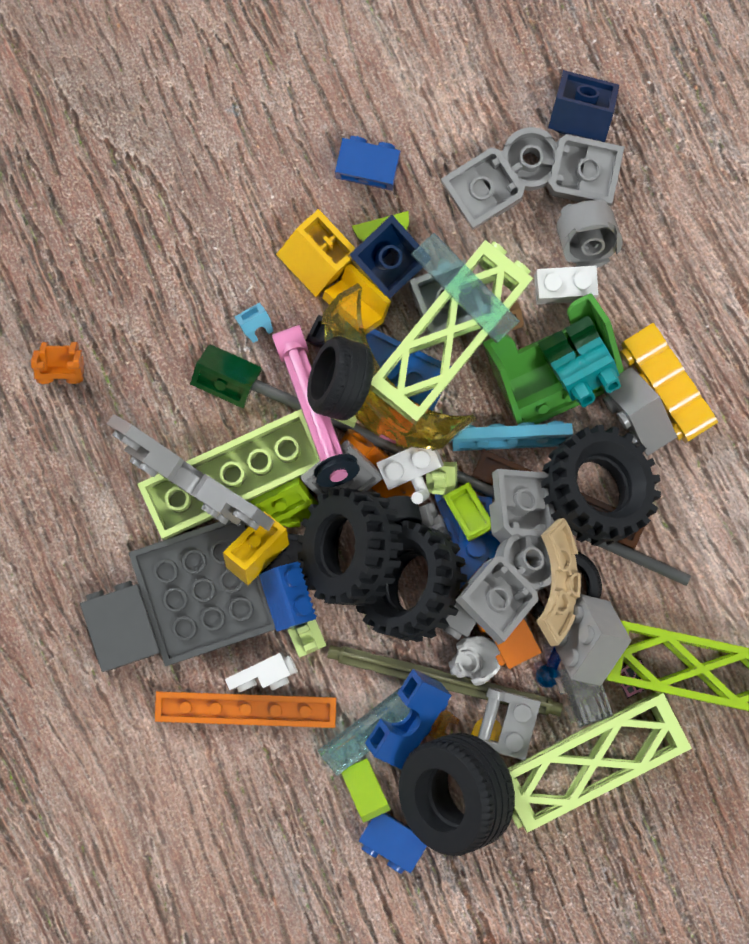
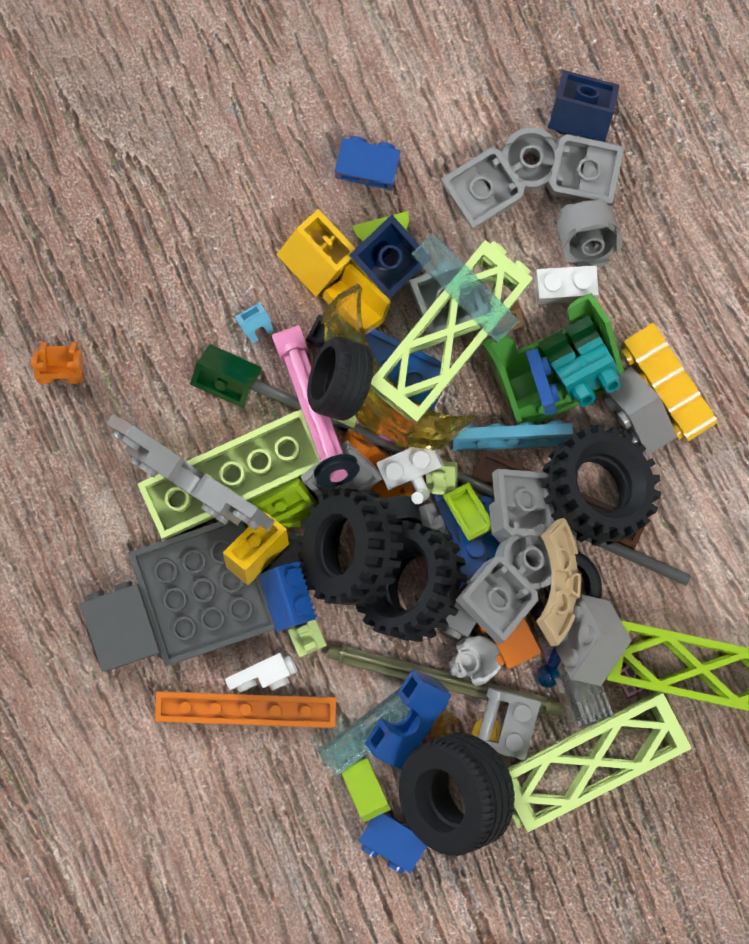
none -> blue wing [526,348,560,416]

